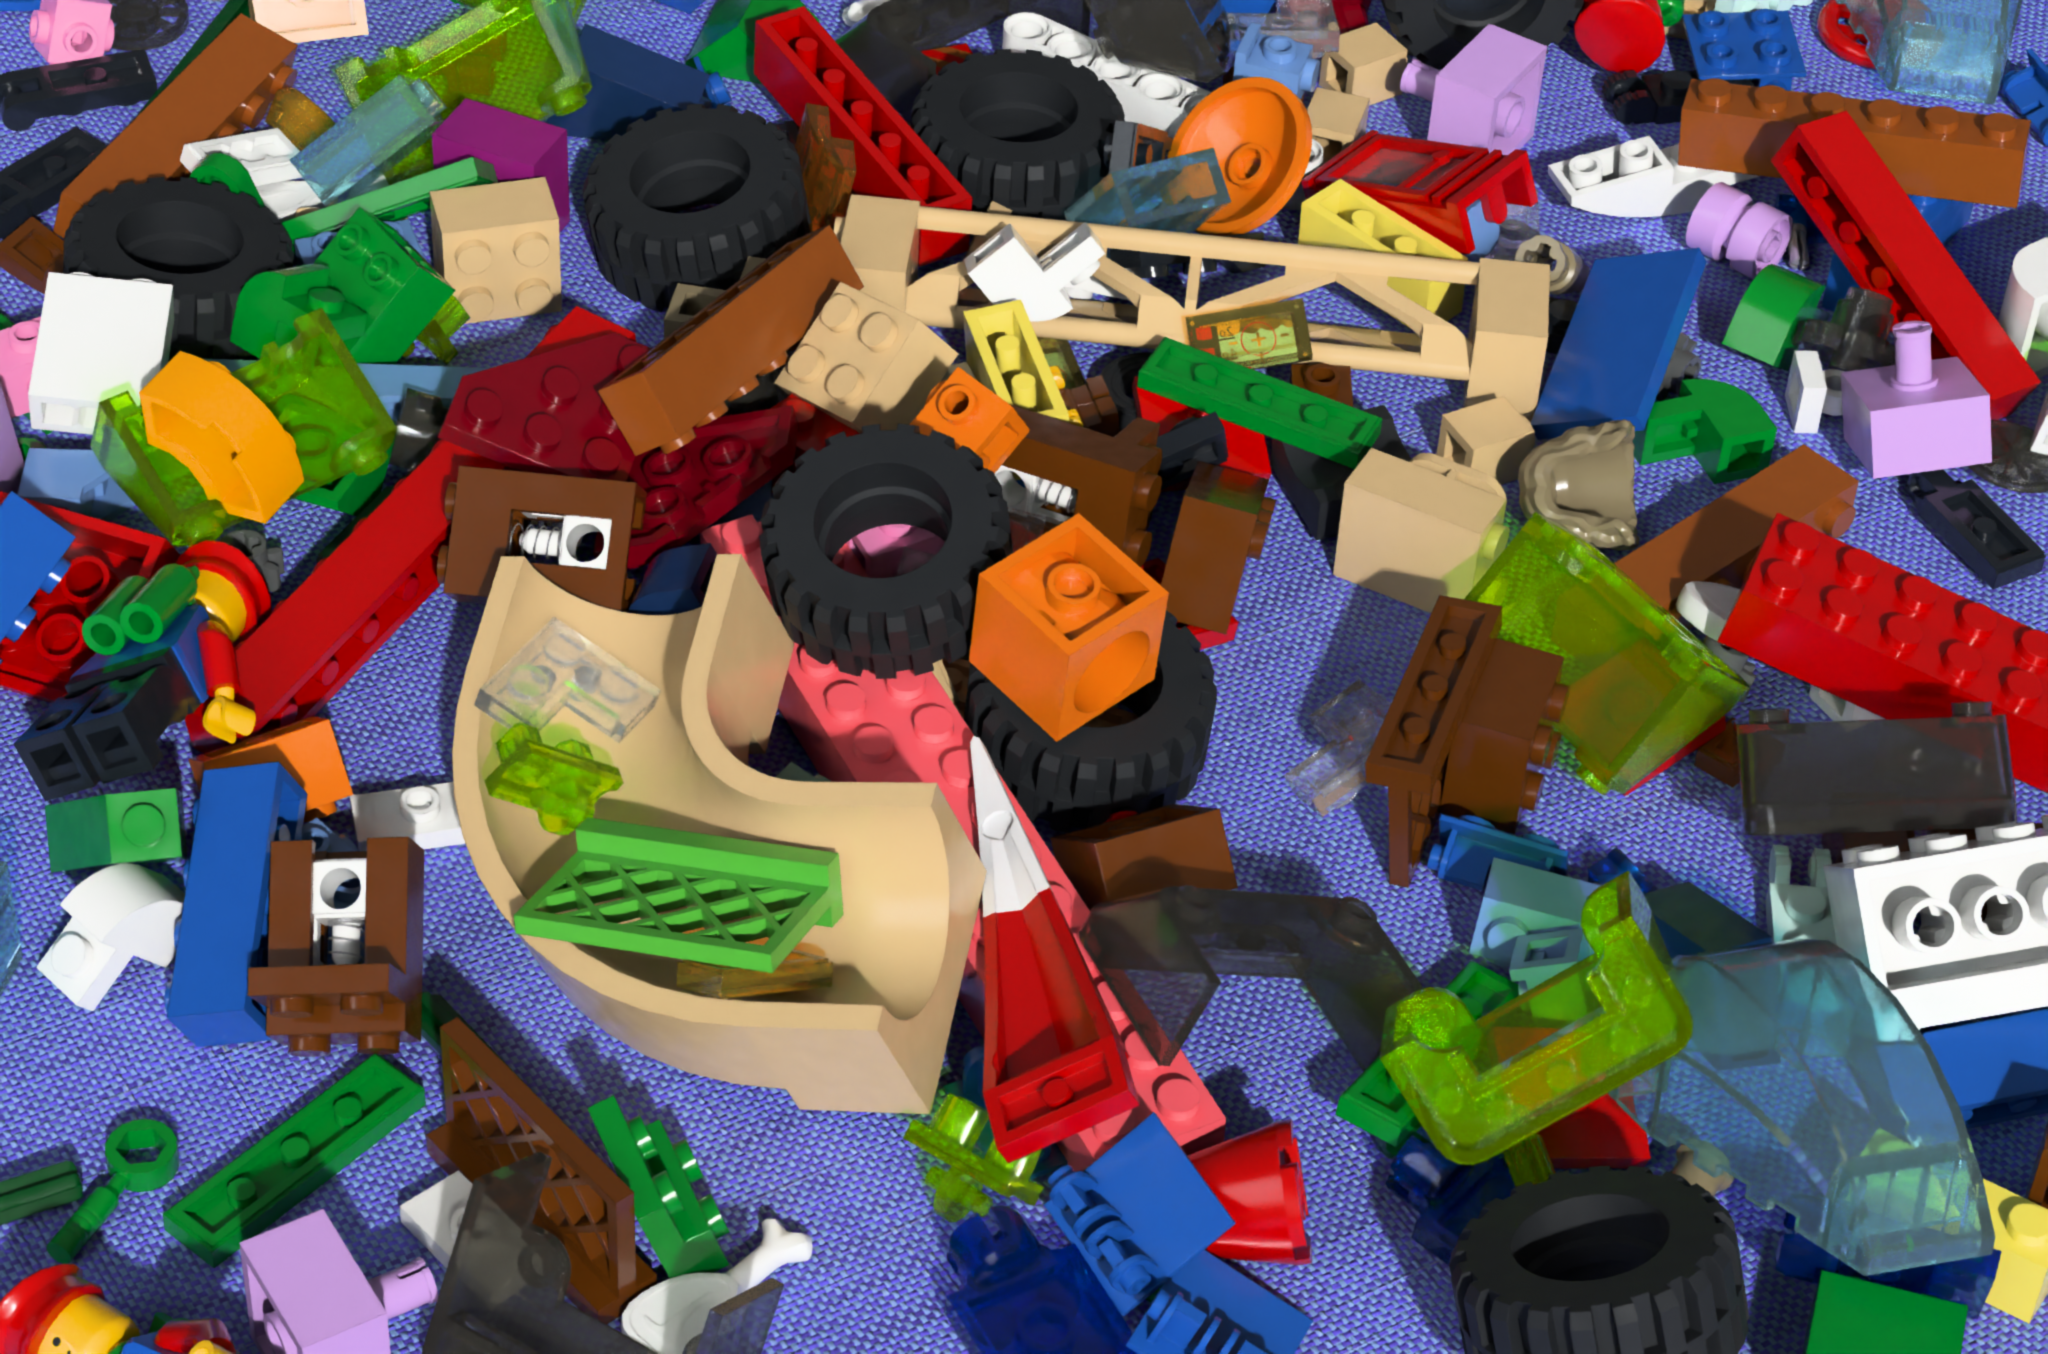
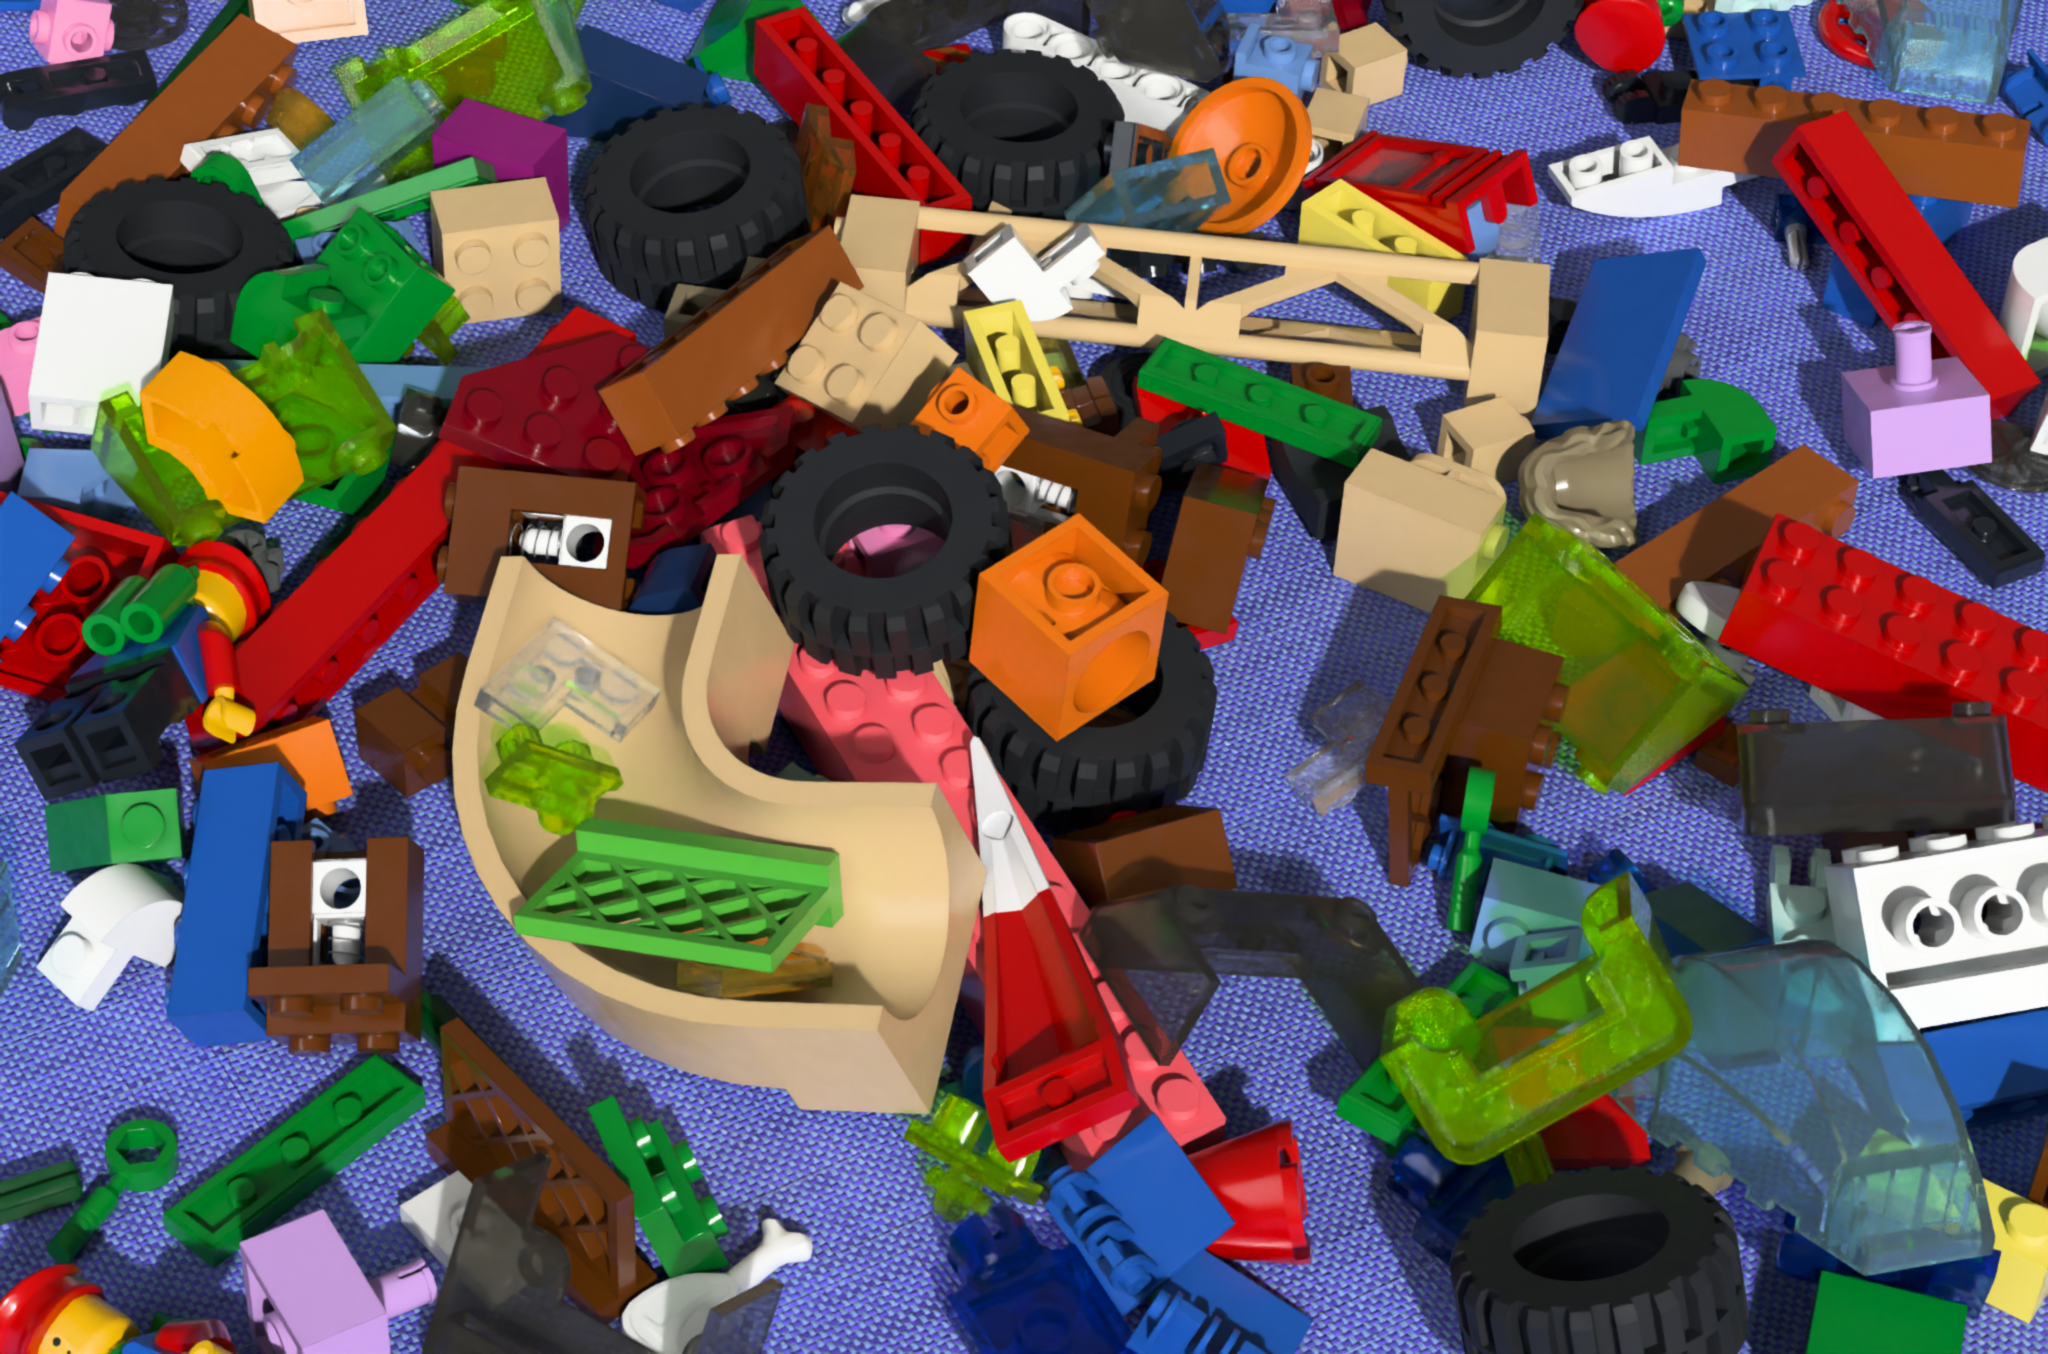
white plate [350,782,465,851] -> none
clear yellow tile [1185,298,1313,370] -> none
lavender brick [1400,24,1547,155] -> none
dark tan piece [1514,235,1589,295] -> none
lavender wheel [1686,182,1793,280] -> none
green brick [1721,264,1830,371] -> none
white tile [1785,350,1845,433] -> none
clear smoke plant [1791,287,1895,372] -> none
none -> reddish brown brick [355,652,469,798]
none -> green piece [1445,766,1496,934]

